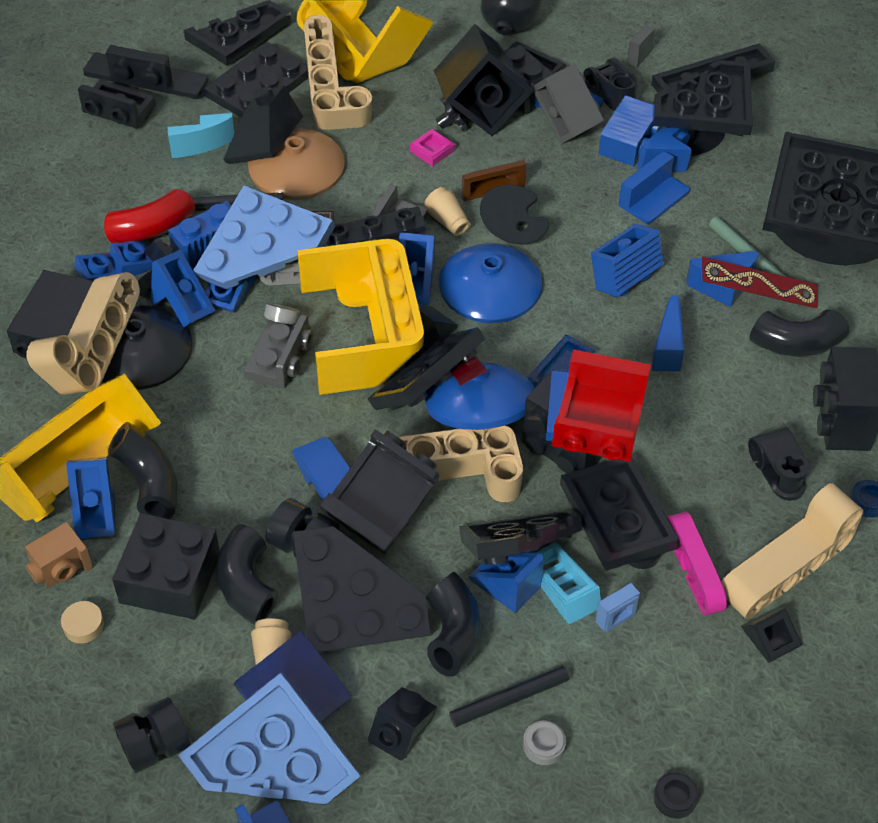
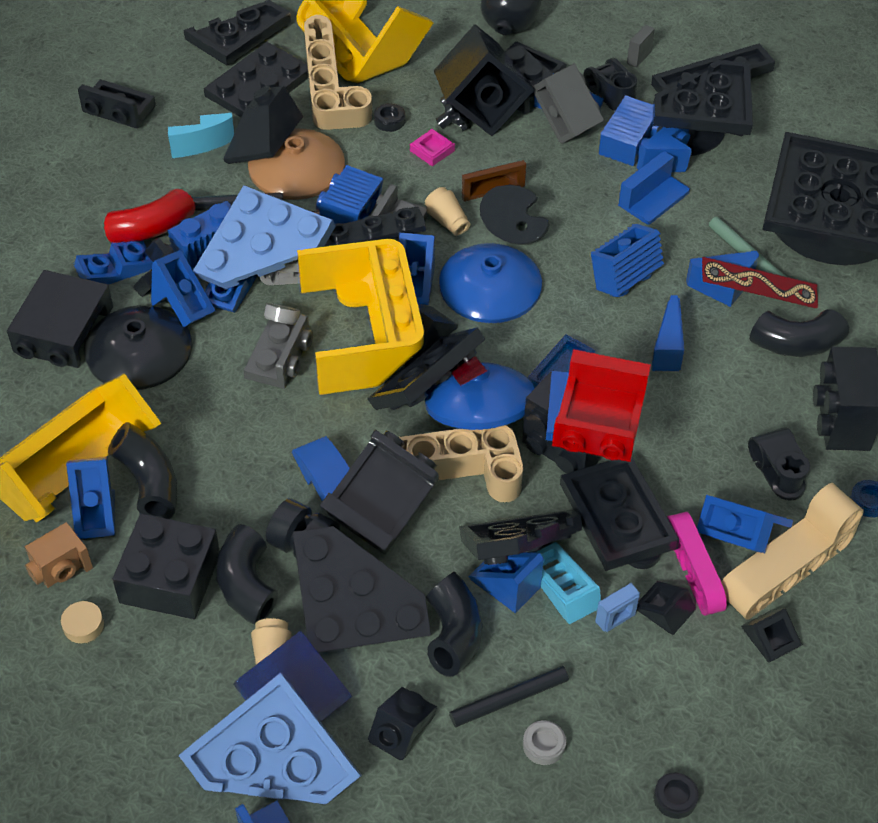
tan beam [27,272,140,395] -> none
black bracket [83,45,208,99] -> none
black wheel [113,696,191,774] -> none
none -> blue brick [316,165,383,224]
none -> black tile [374,103,405,132]
none -> black slope [637,581,696,635]
none -> blue panel [697,495,793,554]

